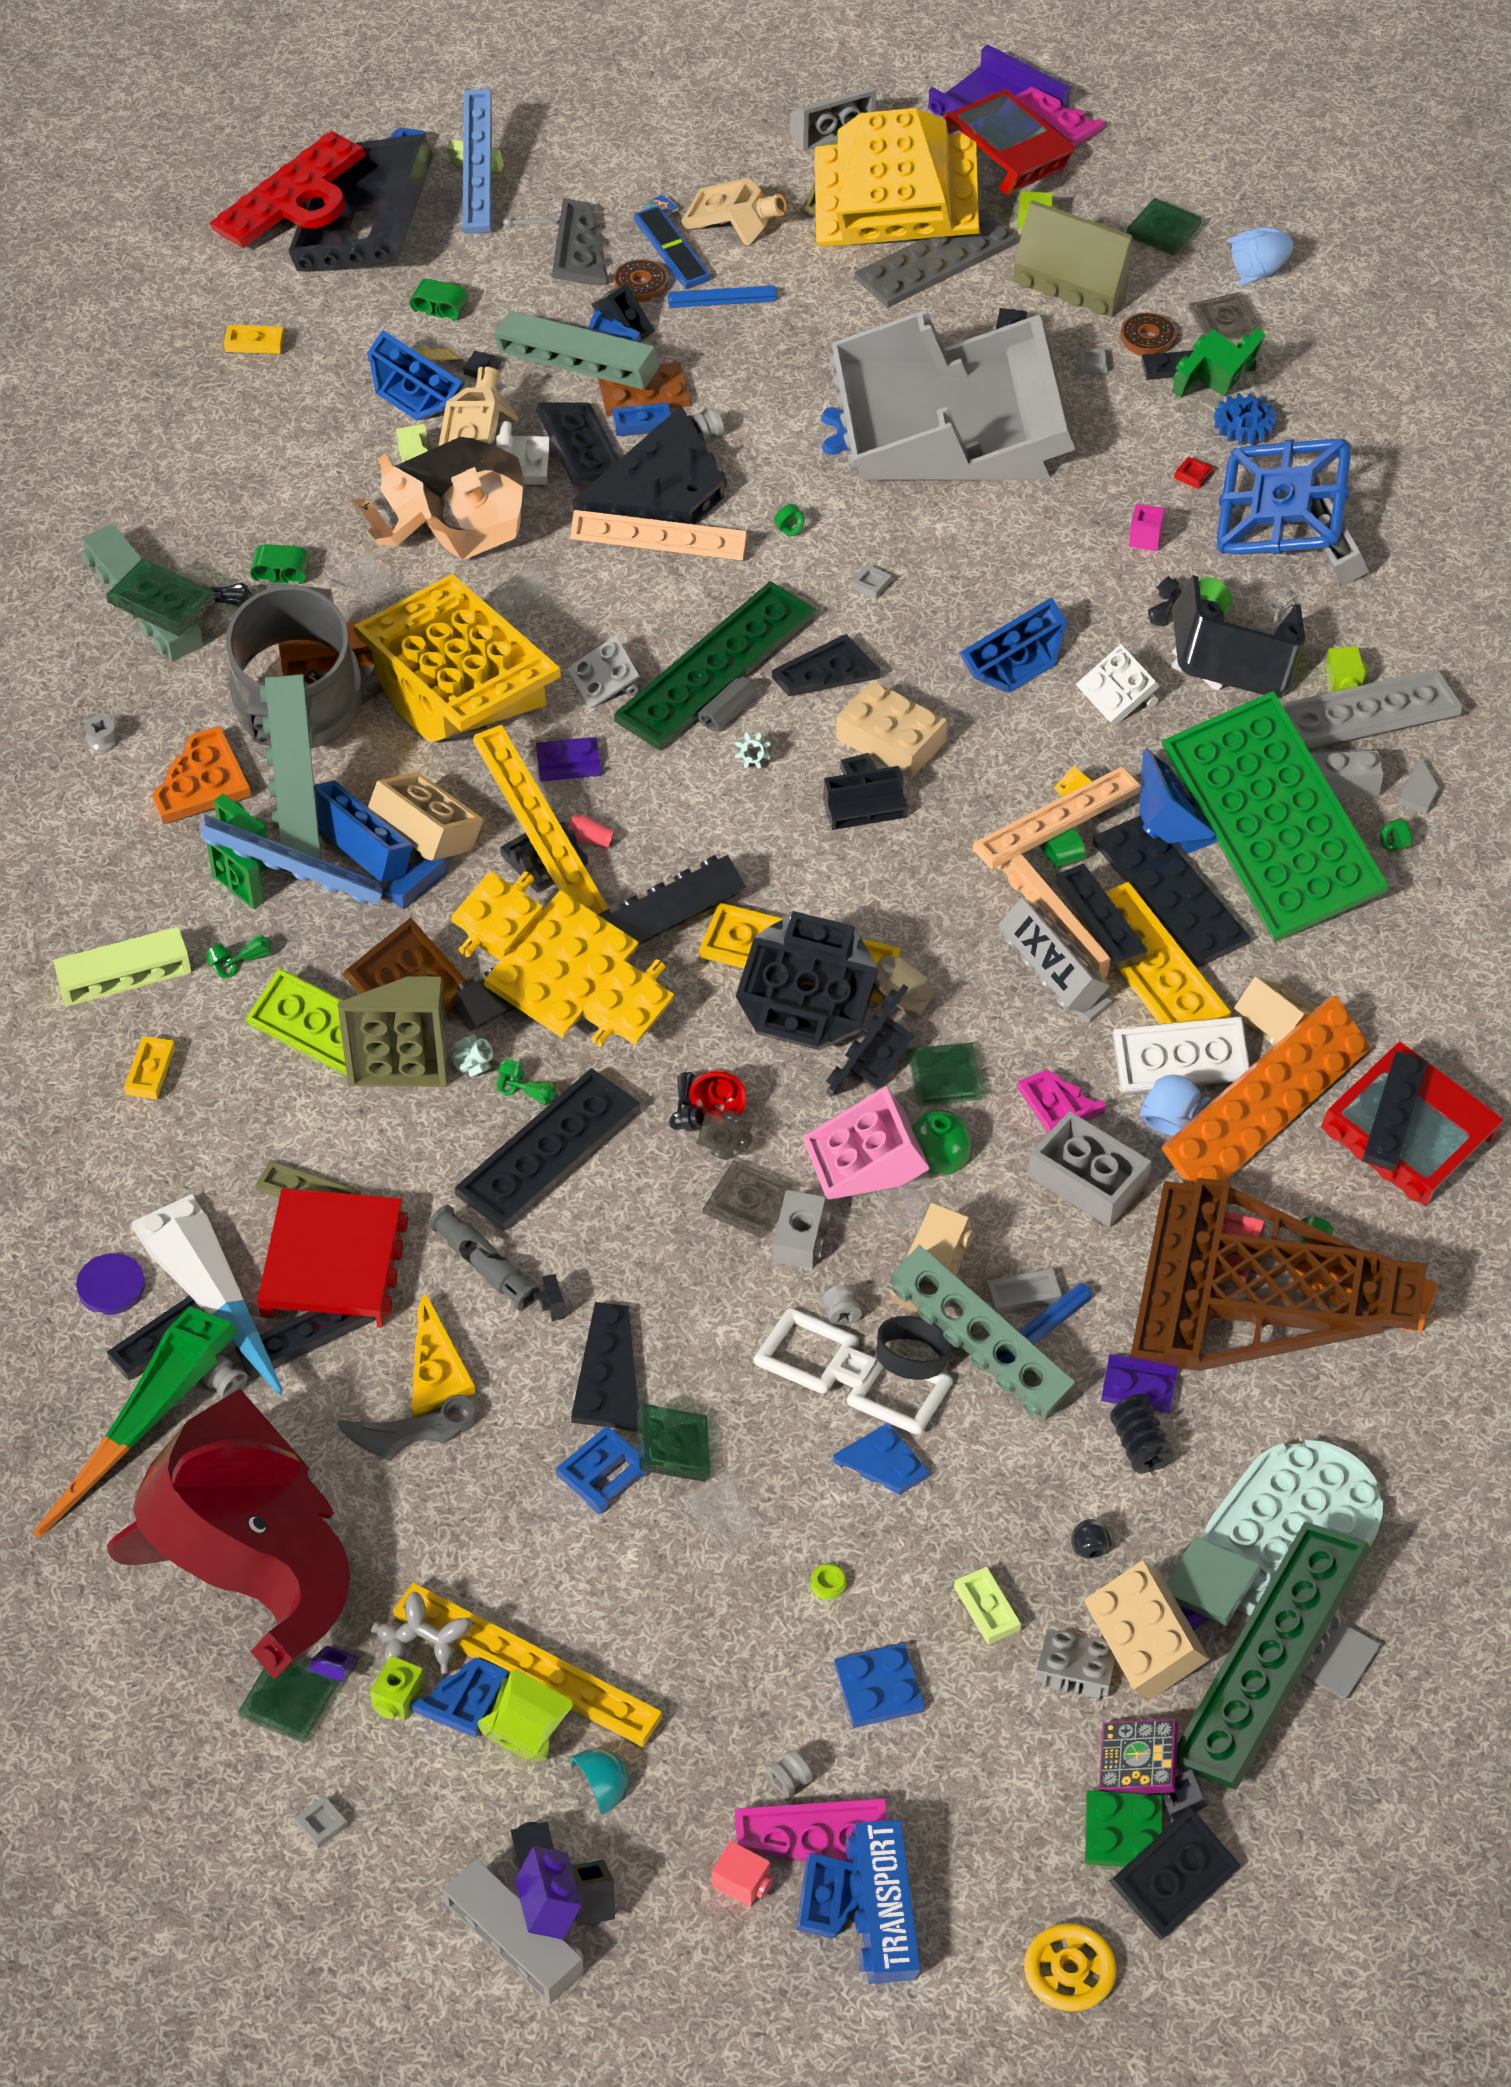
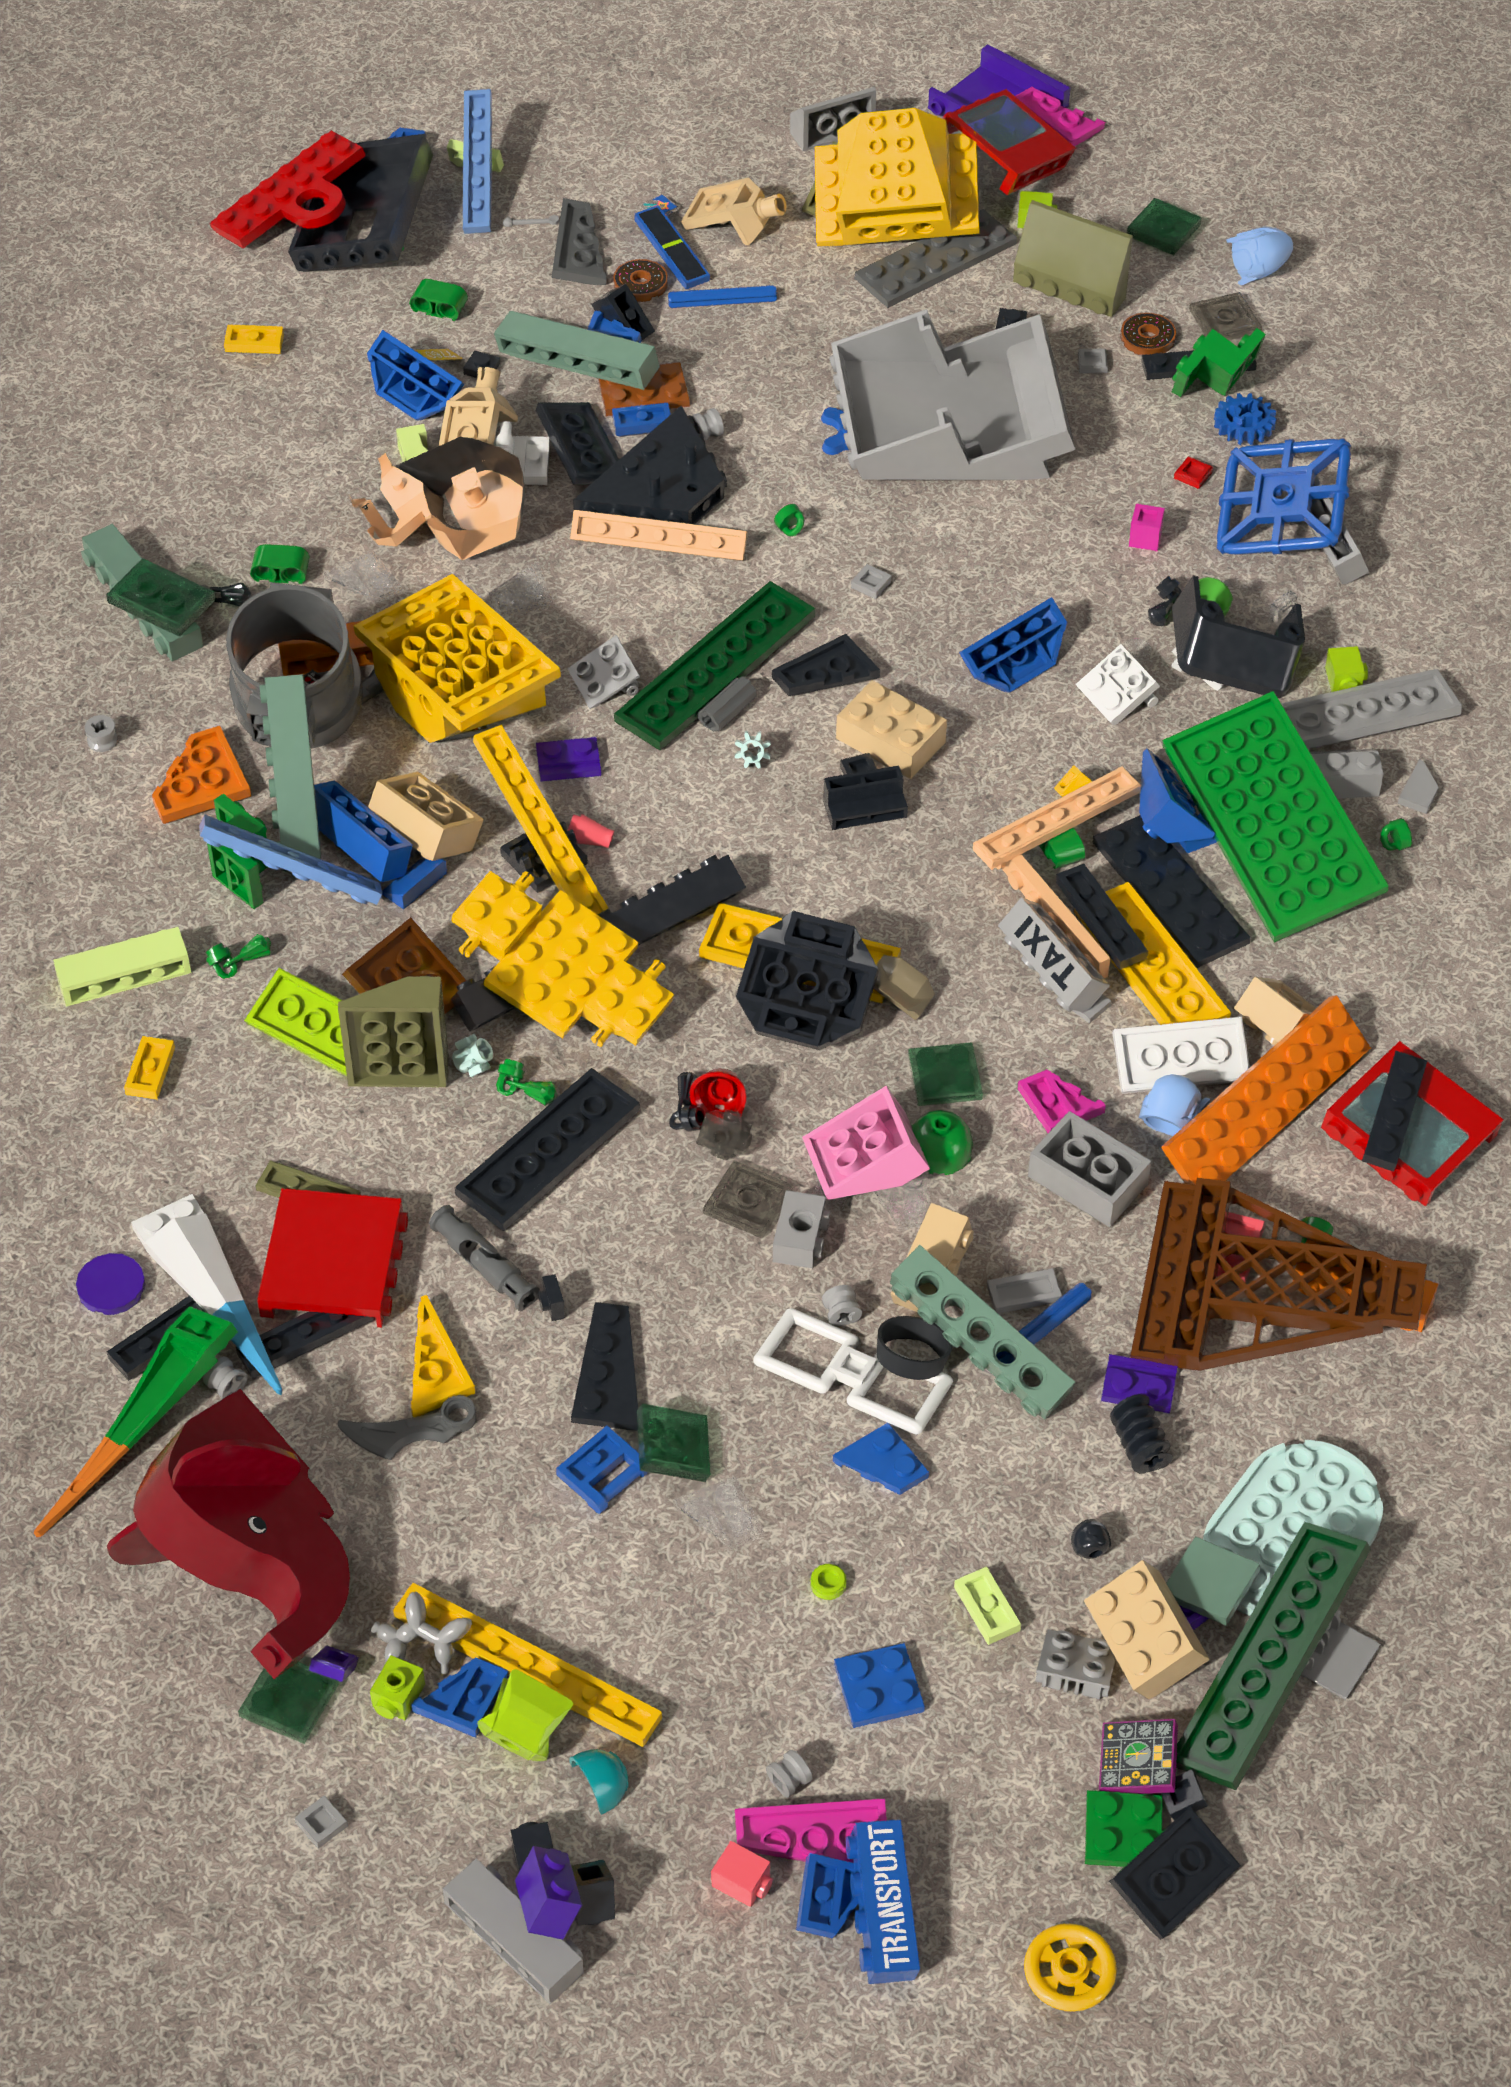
black bracket [826,984,915,1096] -> none

